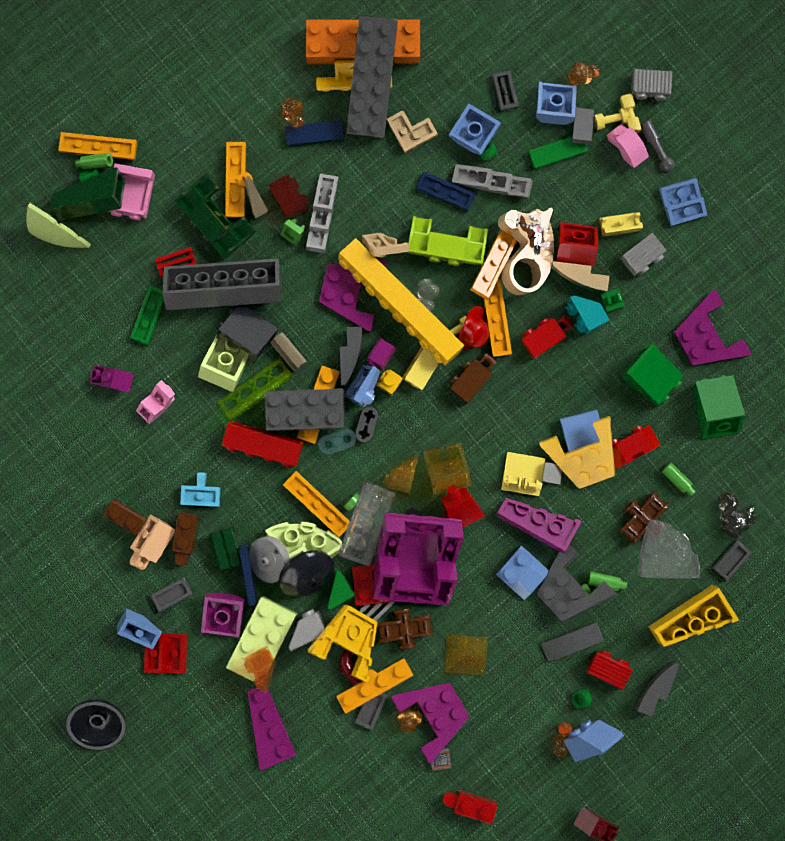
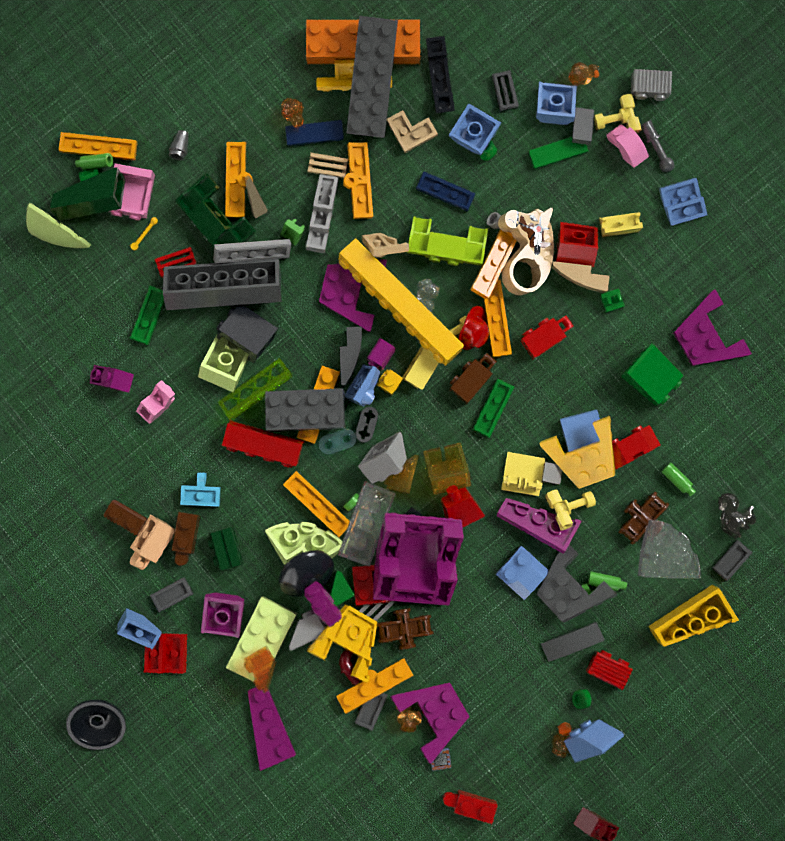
dark blue tile [239,544,257,606] -> none
light grey wheel [249,536,290,583] -> none
clear red brick [269,174,309,220] -> none
dark tan axle [270,332,307,372] -> none
clear yellow slope [445,634,488,675] -> none
light grey slope [452,164,533,199] -> none
teal slope [565,296,609,336] -> none
light grey brick [620,233,666,276] -> none
dark grey slope [634,661,680,717] -> none
green slope [693,375,745,439] -> none
none -> yellow hinge [131,217,158,250]
none -> flat silver cone [169,130,189,160]
none -> light grey tile [213,239,291,263]
none -> magenta brick [304,581,342,627]
none -> tan tile [308,153,348,178]
none -> light orange hinge [343,142,373,219]
none -> light grey slope [358,432,407,484]
none -> black slope [426,36,455,114]
none -> green tile [472,378,514,438]
none -> light grey hinge [487,212,501,229]
none -> light yellow bar [546,490,596,530]

